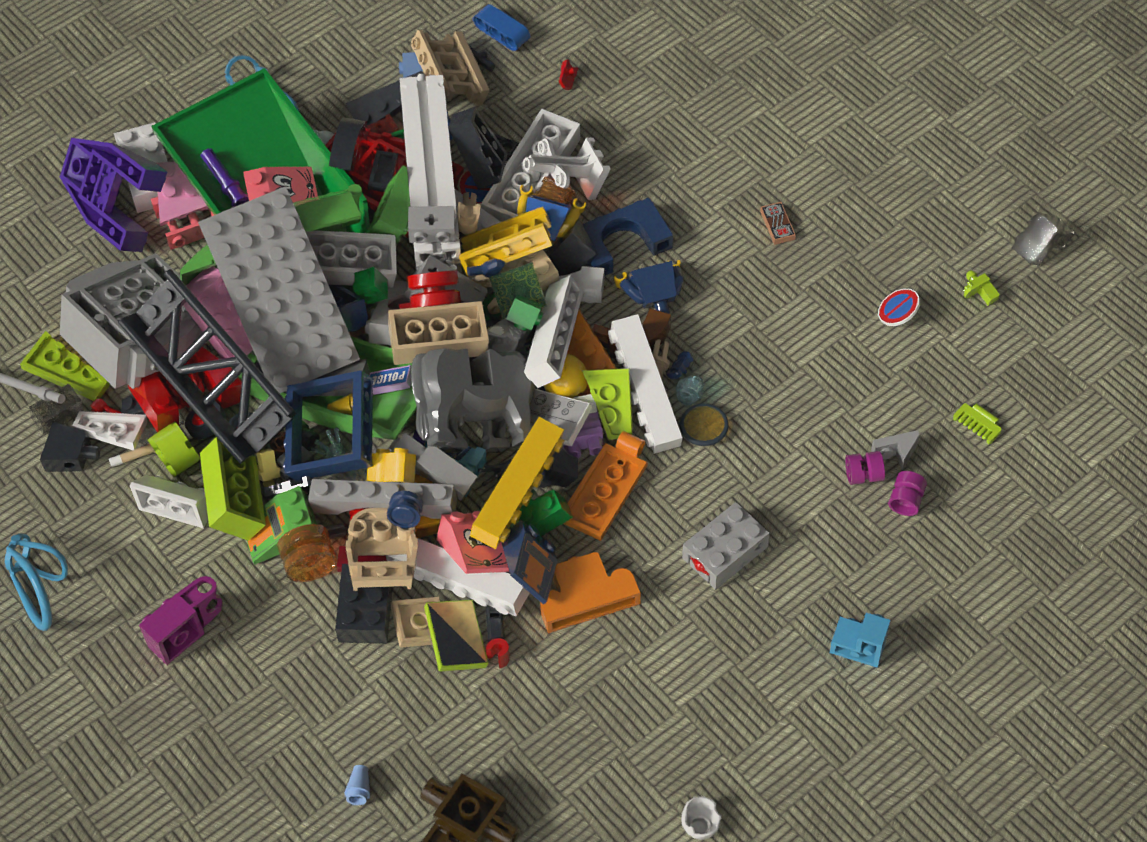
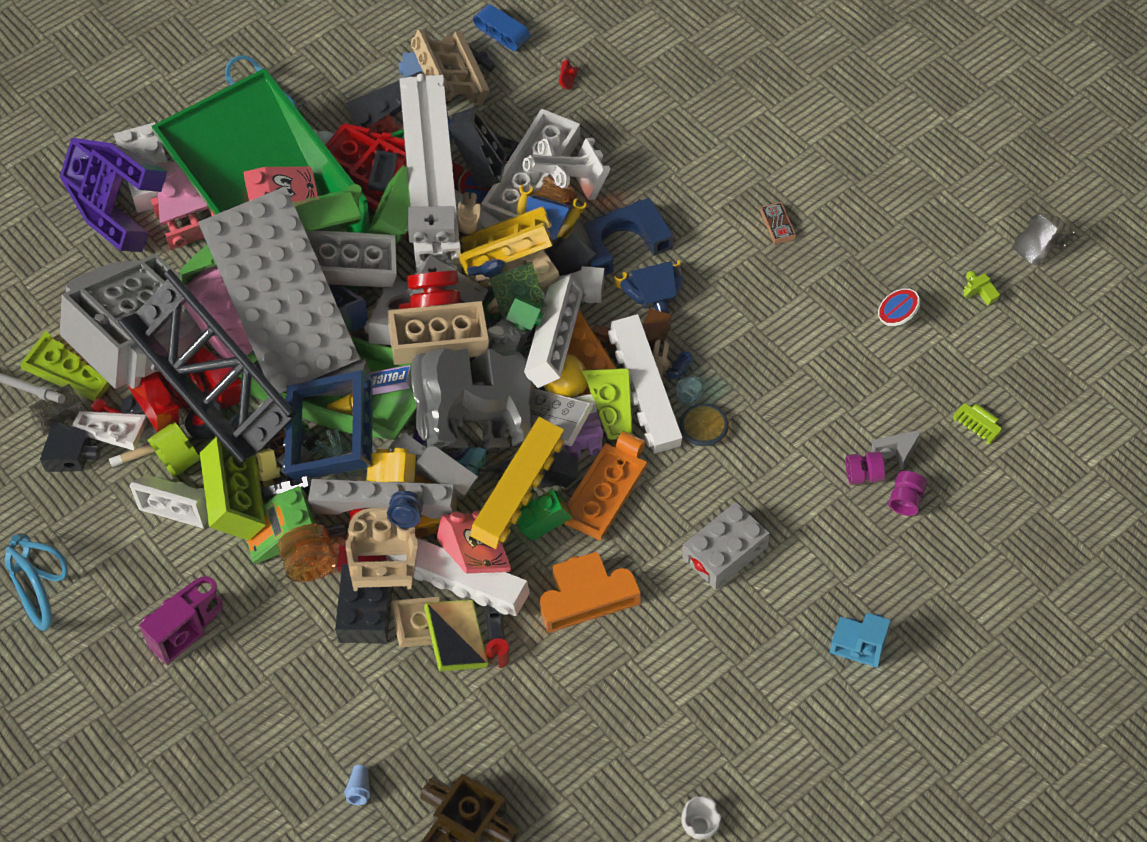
dark purple pin [200,148,249,208] -> none
black arch [329,117,369,172] -> none
green brick [353,267,388,305] -> none
dark blue slope [501,519,557,605] -> none

